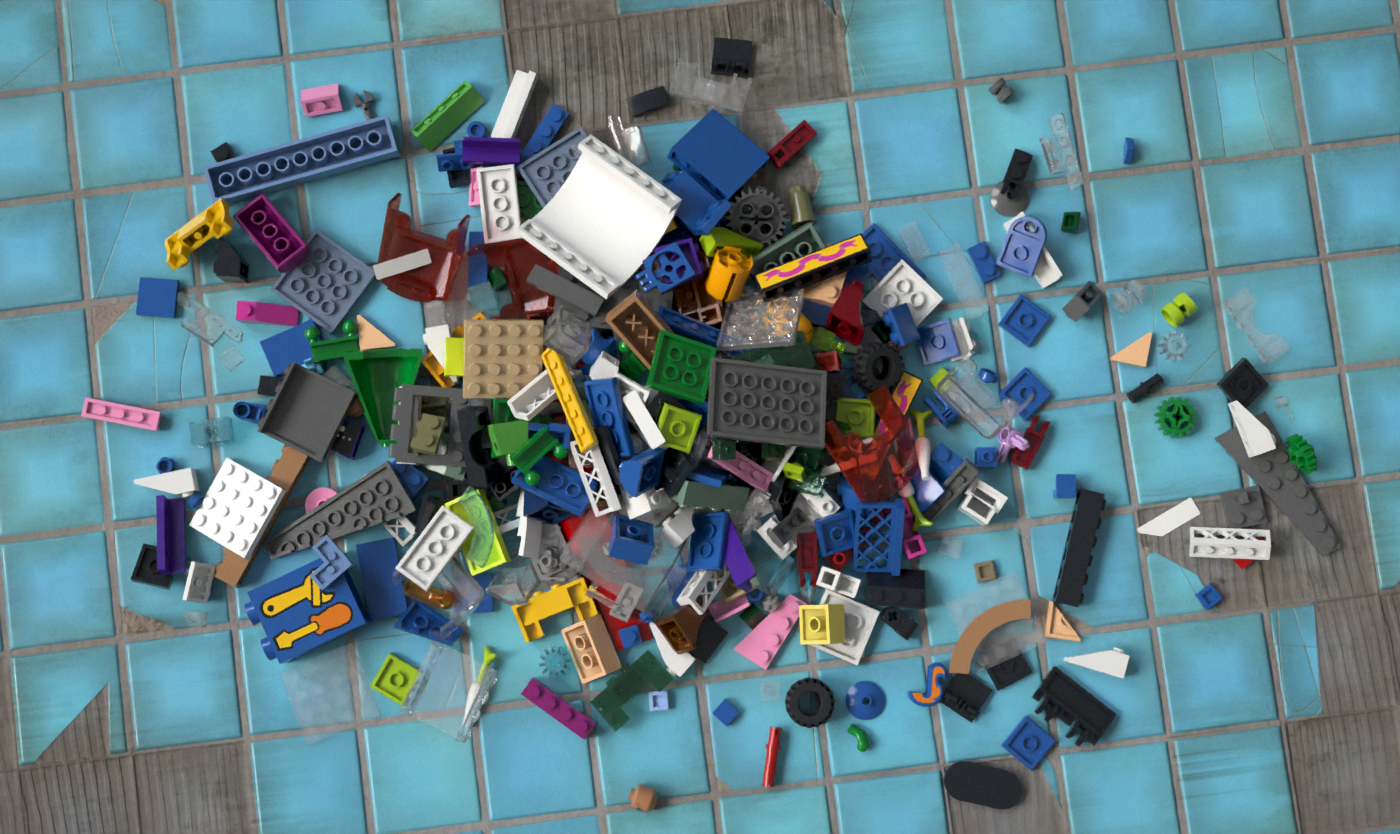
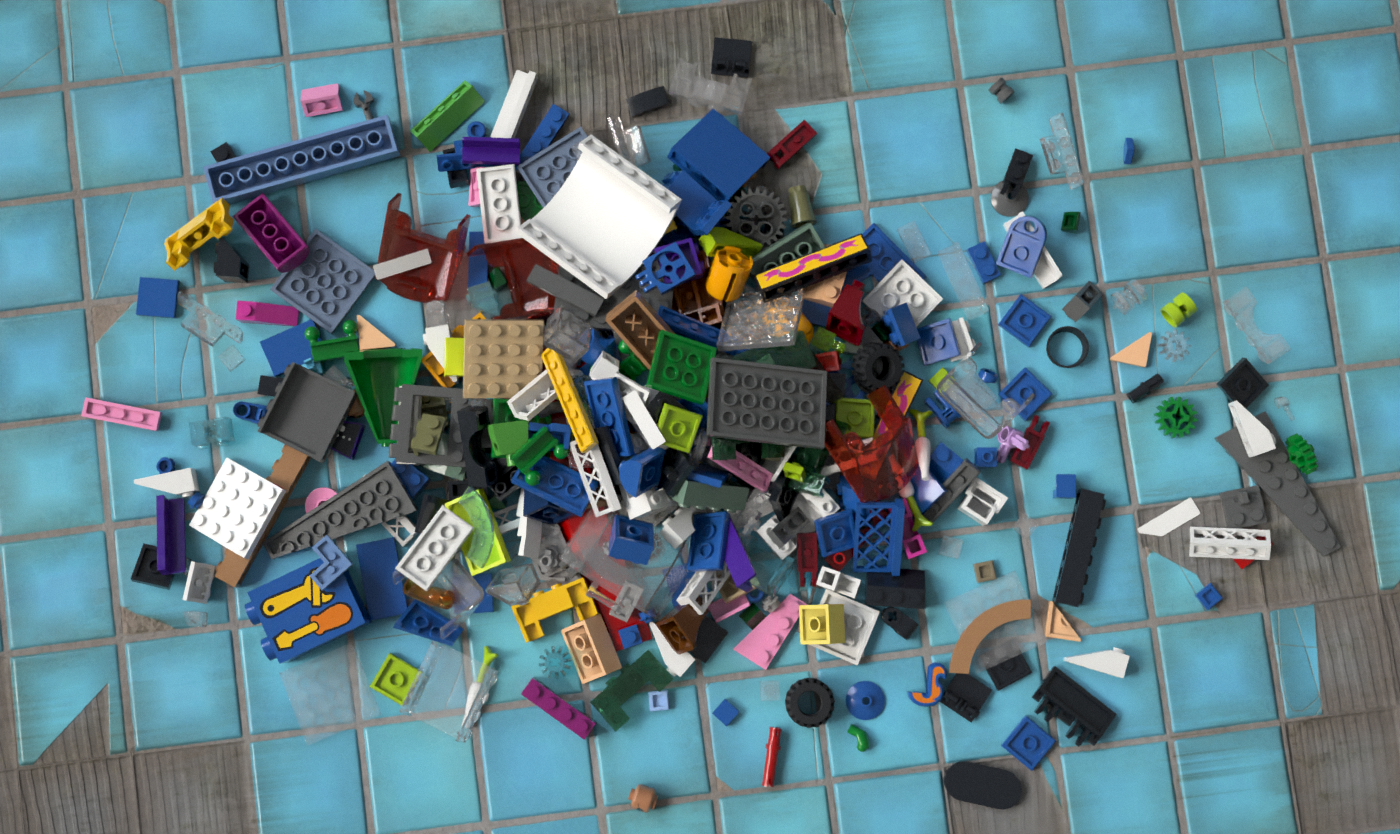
none -> black tyre [1046,326,1089,368]

